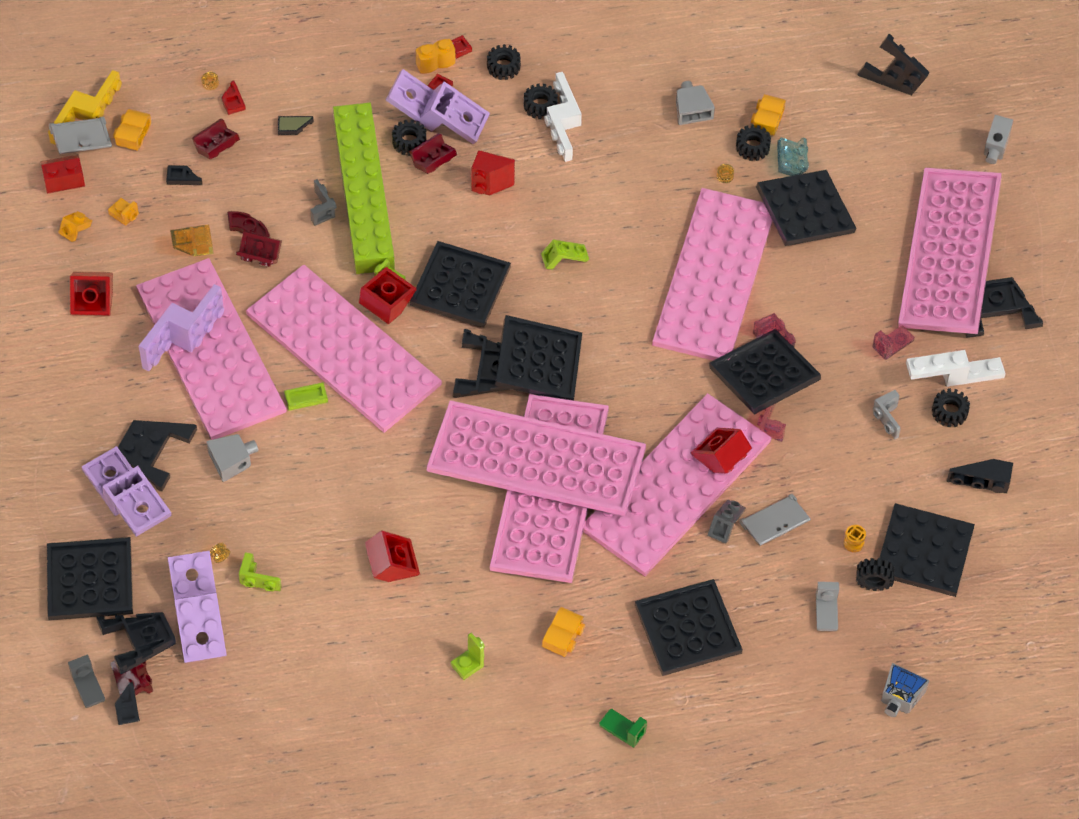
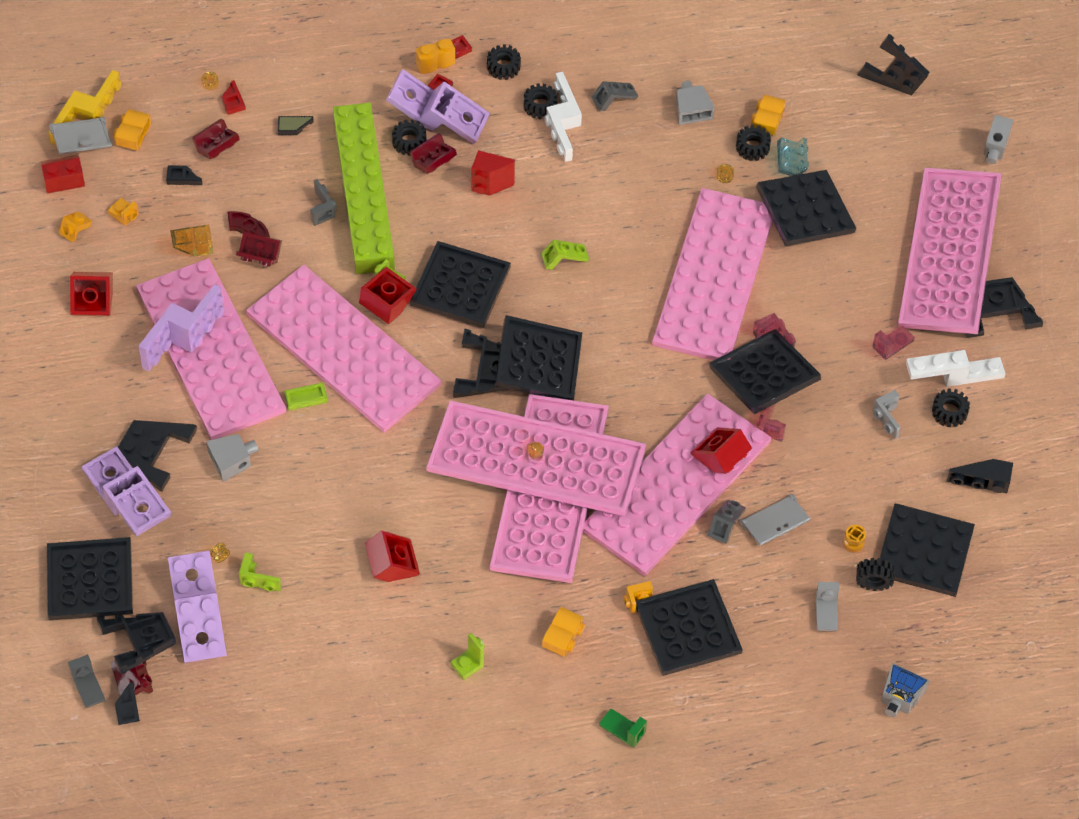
none -> clear yellow hinge [527,442,544,459]
none -> dark grey bracket [592,81,638,111]
none -> light orange bracket [623,581,653,614]

